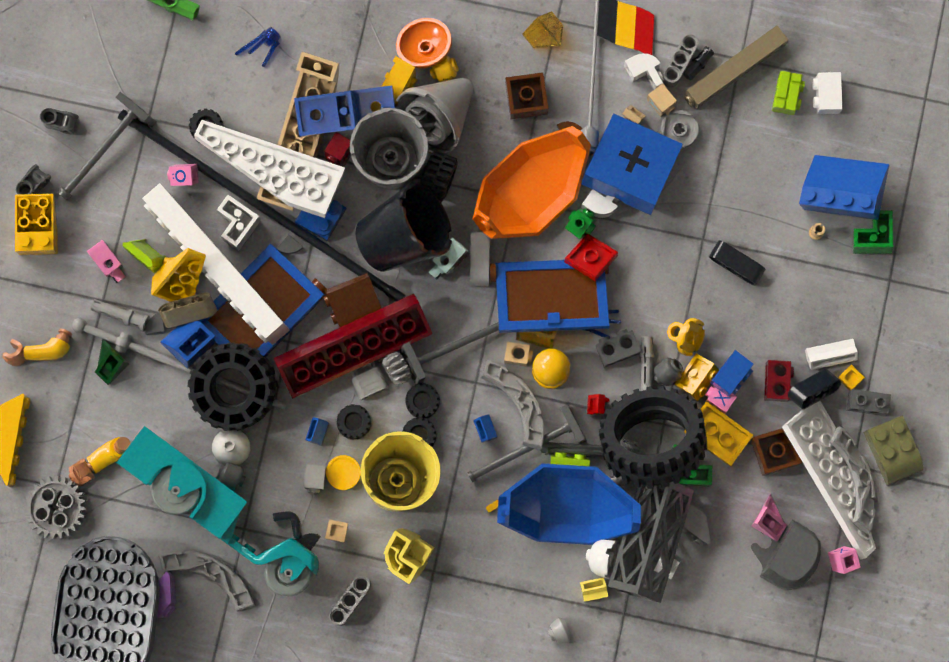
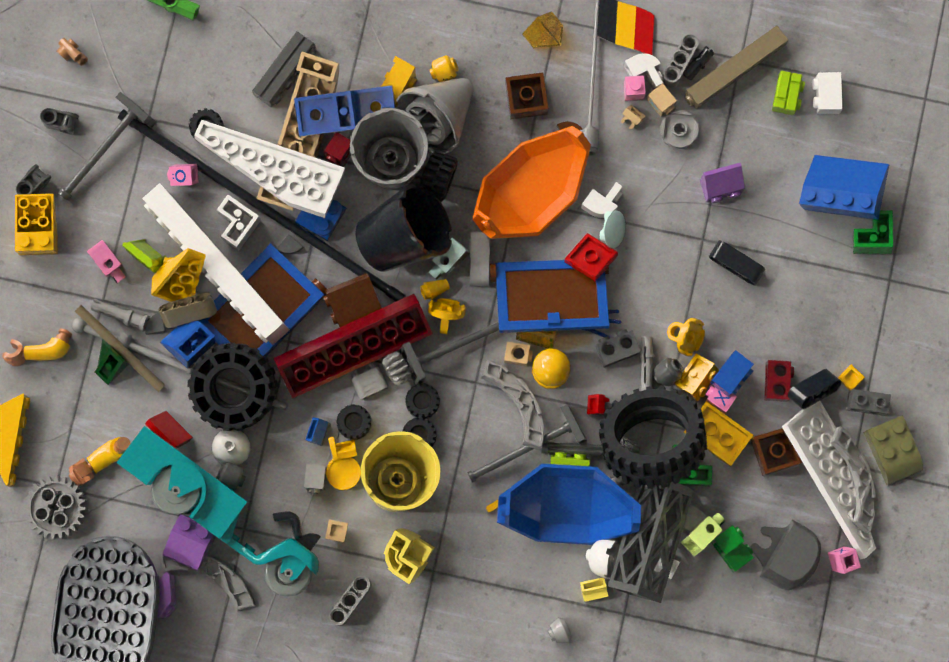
clear blue plant [235,27,281,67] -> none
orange dish [396,18,452,68] -> none
blue piece [473,414,497,443] -> none
green brick [565,208,597,239] -> none
blue tile [581,113,683,215] -> none
bright pink slope [751,493,787,542] -> none
white piece [805,339,858,370] -> none
tan pin [809,223,825,240] -> none
none -> medium nougat plate [57,38,88,66]
none -> dark tan piece [75,305,165,392]
none -> red tile [145,411,193,449]
none -> medium lavender slope [162,514,215,571]
none -> dark grey brick [252,31,316,107]
none -> yellow tile [328,437,357,461]
none -> yellow cone [420,279,450,300]
none -> yellow tile [427,298,466,335]
none -> light aqua dish [600,210,626,248]
none -> bright pink brick [624,76,645,101]
none -> yellowish green torso [681,513,725,556]
none -> medium lavender slope [700,162,745,203]
none -> green brick [711,525,754,573]

